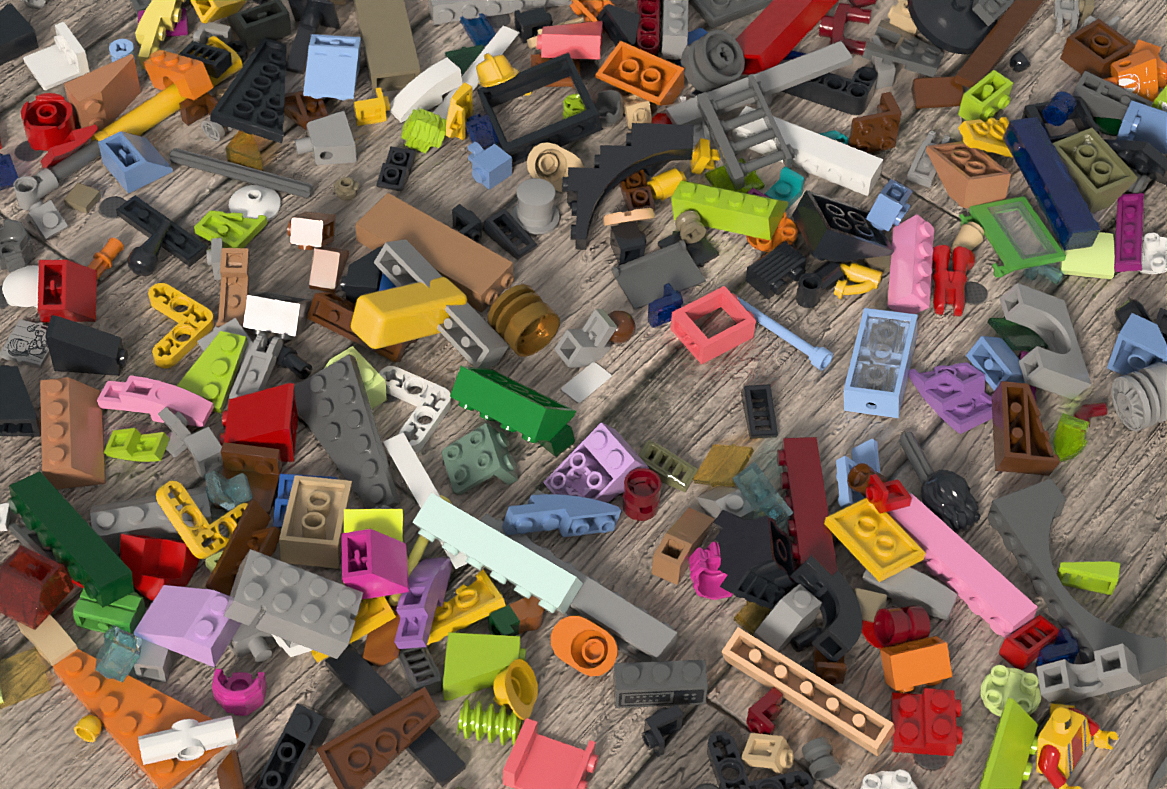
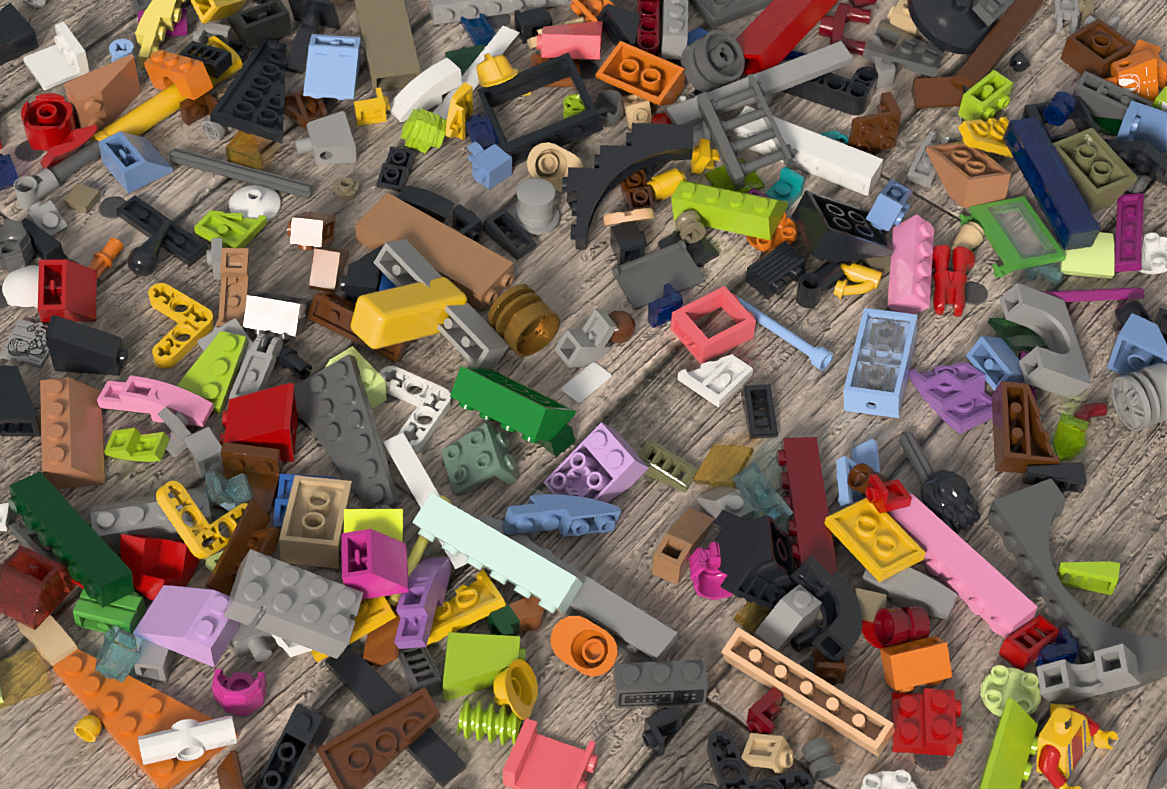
dark red wheel [623,468,661,521] -> none
none -> black slope [21,218,65,260]
none -> black slope [397,185,455,223]
none -> white wing [678,354,753,408]
none -> black slope [1022,462,1087,493]
none -> magenta tile [1041,287,1145,302]

